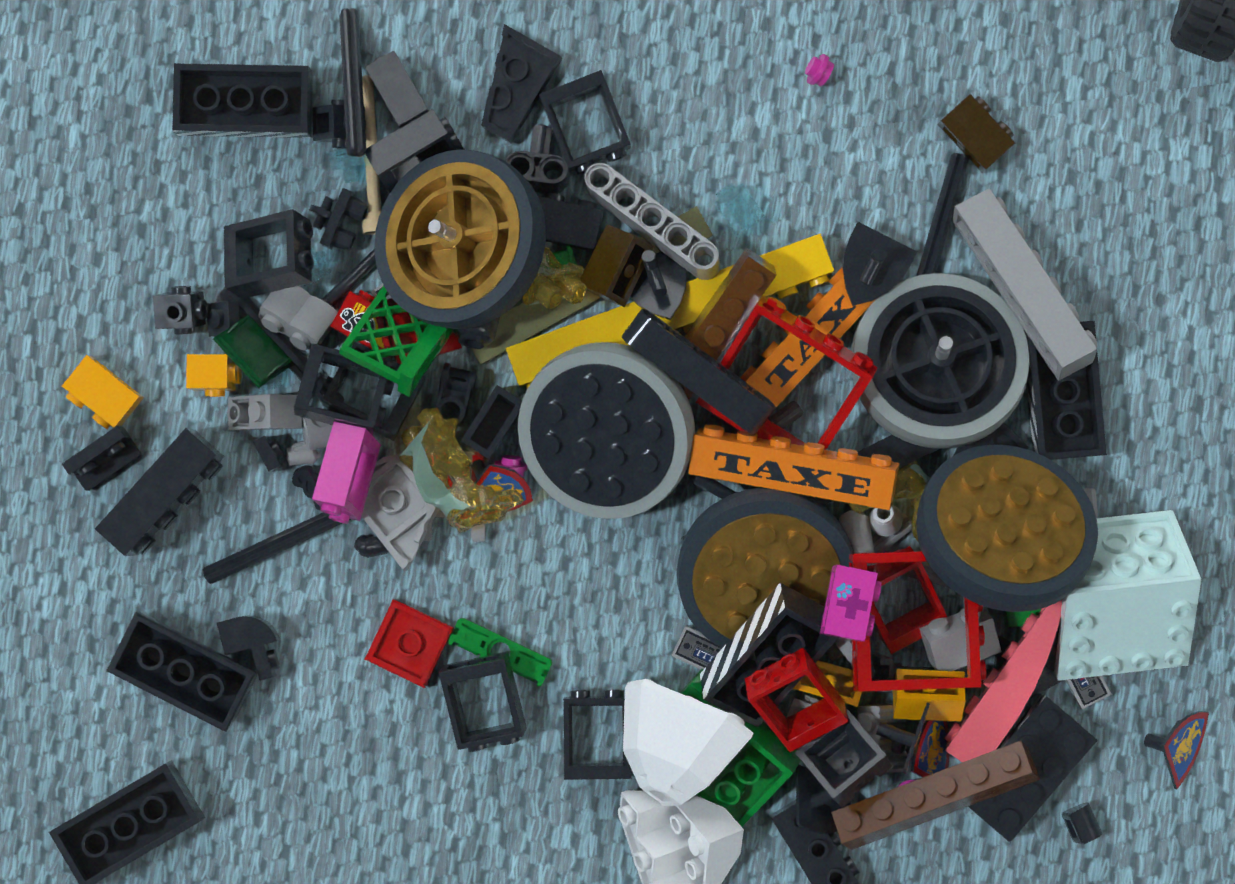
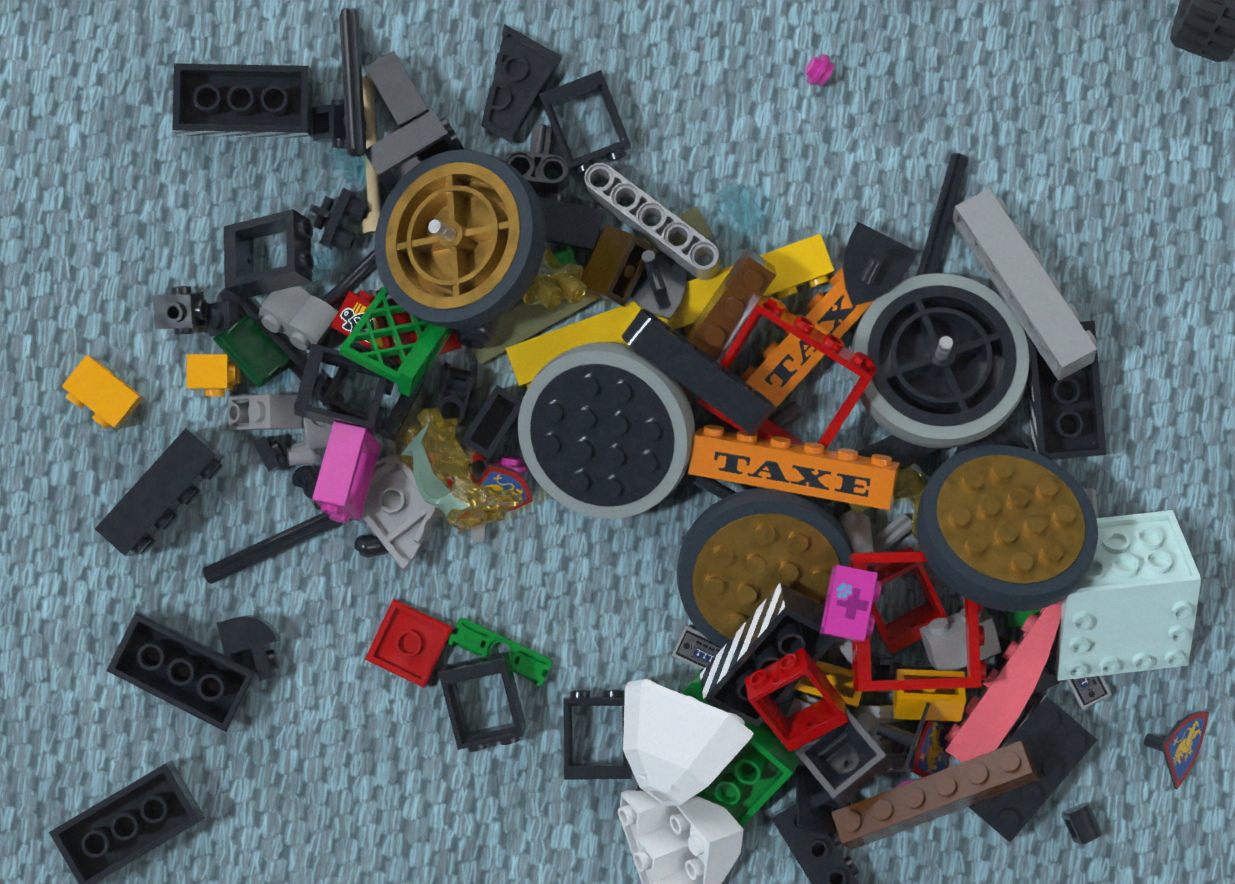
black bracket [62,426,141,491] -> none
white cone [869,505,903,537] -> none
dark brown brick [937,94,1015,173] -> none

